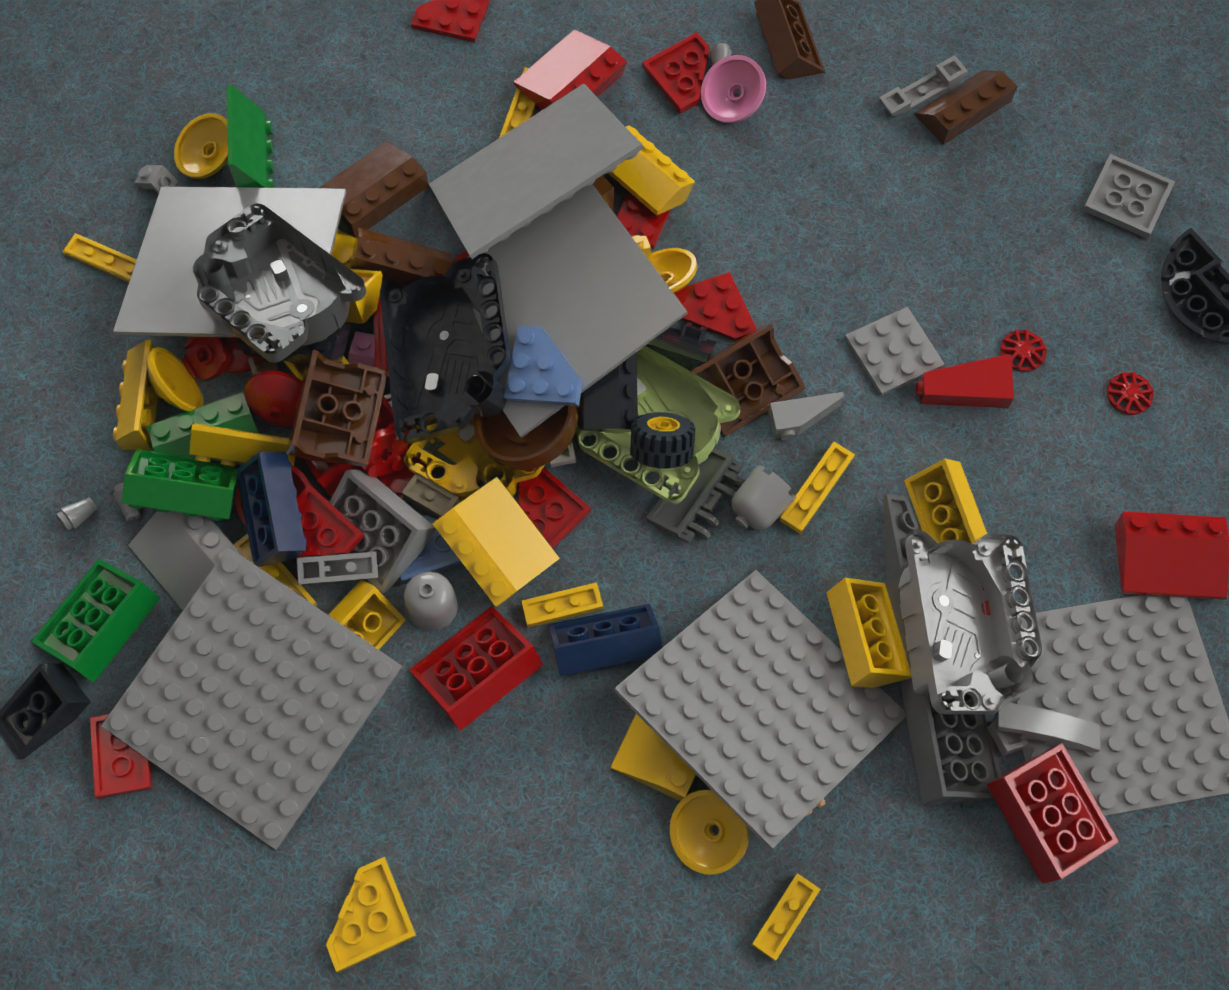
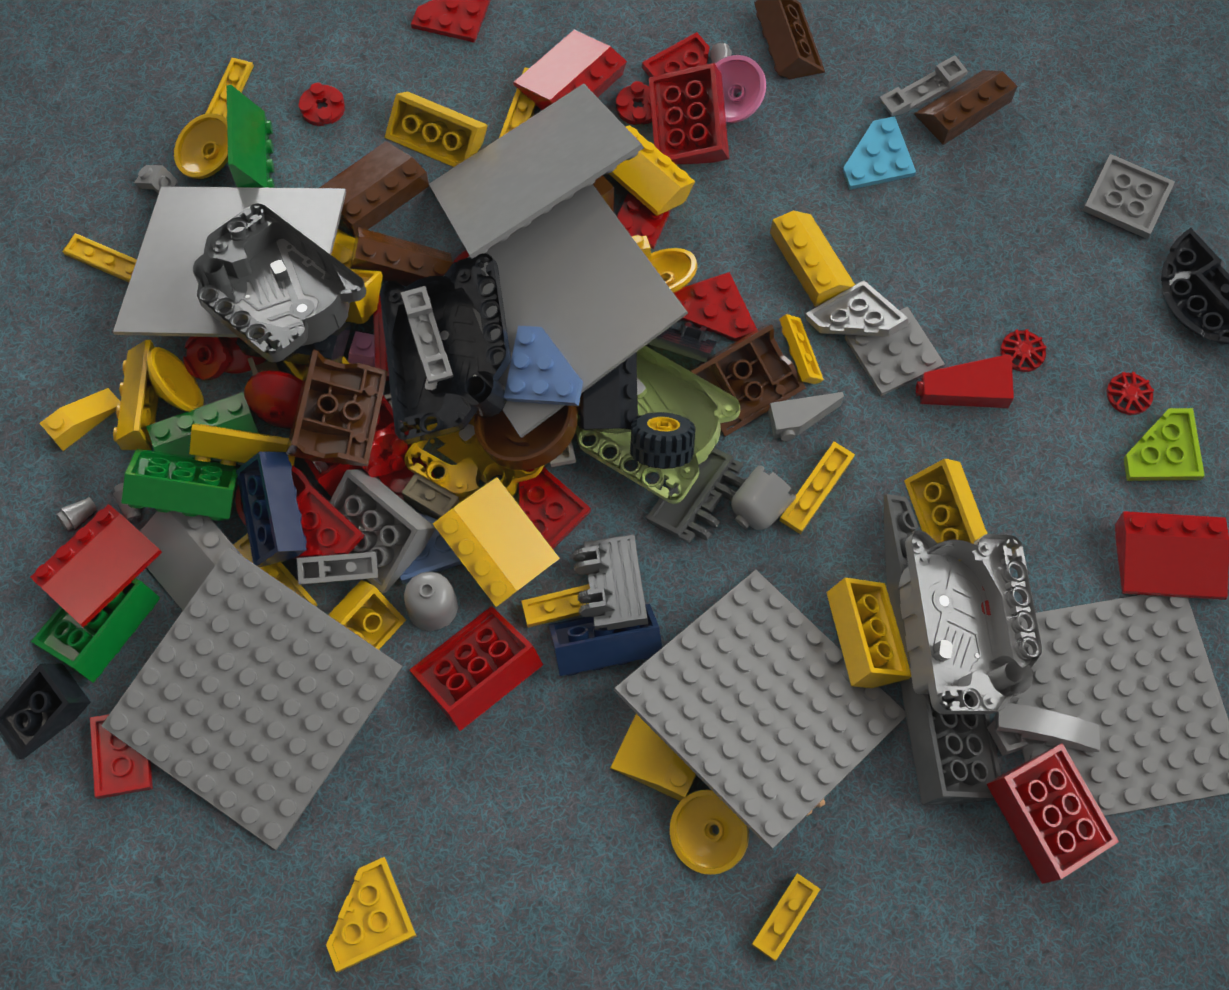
none -> red slope [30,504,162,627]
none -> yellow slope [39,388,121,451]
none -> yellow tile [205,58,254,119]
none -> red plate [298,83,345,126]
none -> yellow slope [384,91,488,167]
none -> light grey slope [401,286,453,384]
none -> hinge [572,534,648,630]
none -> red plate [616,81,652,125]
none -> red slope [649,63,729,164]
none -> yellow slope [770,210,855,307]
none -> yellow plate [779,314,824,384]
none -> light grey plate [805,280,909,337]
none -> medium azure plate [843,116,916,190]
none -> lime plate [1123,408,1205,481]

